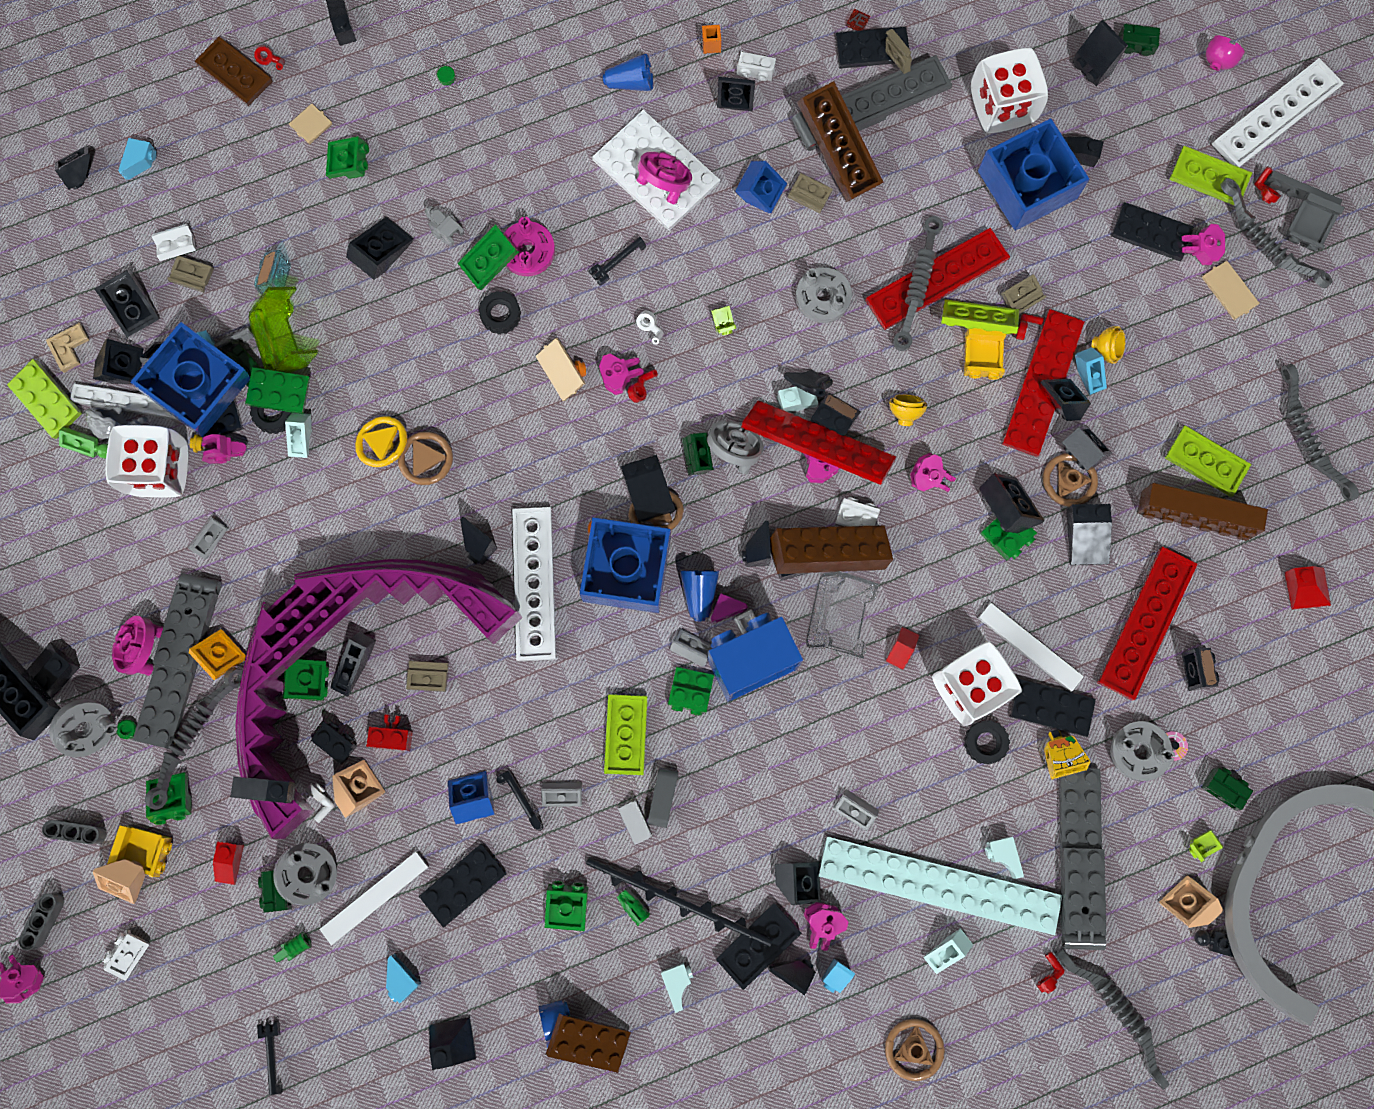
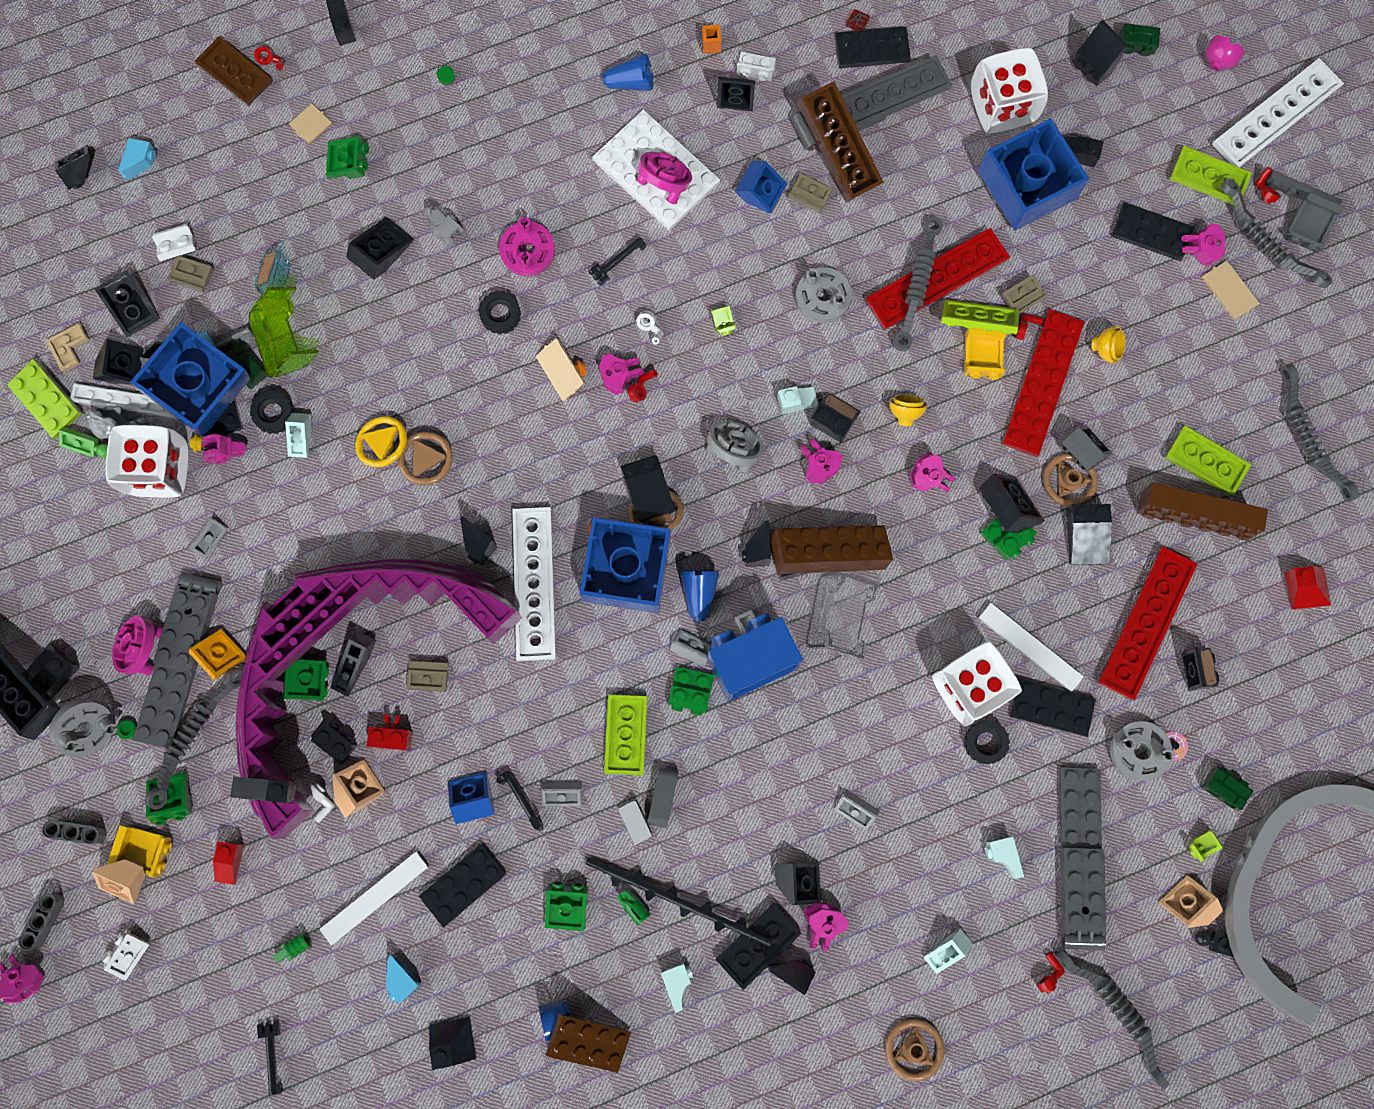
green plate [245,367,311,414] -> none
dark green brick [258,870,292,913] -> none
light grey piece [274,843,337,906] -> none
green plate [457,224,519,290] -> none
dark green brick [682,432,714,476] -> none
magenta slope [710,594,748,625] -> none
red plate [741,400,896,485] -> none
black arm [783,369,833,397] -> none
light aqua plate [819,837,1062,935] -> none
medium azure slope [821,959,855,993] -> none
white bracket [836,497,880,526] -> none
dark tan plate [886,29,912,74] -> none
red slope [886,627,920,670] -> none
black slope [1041,379,1091,421] -> none
yellow torso [1044,729,1090,780] -> none
medium azure slope [1075,348,1107,395] -> none

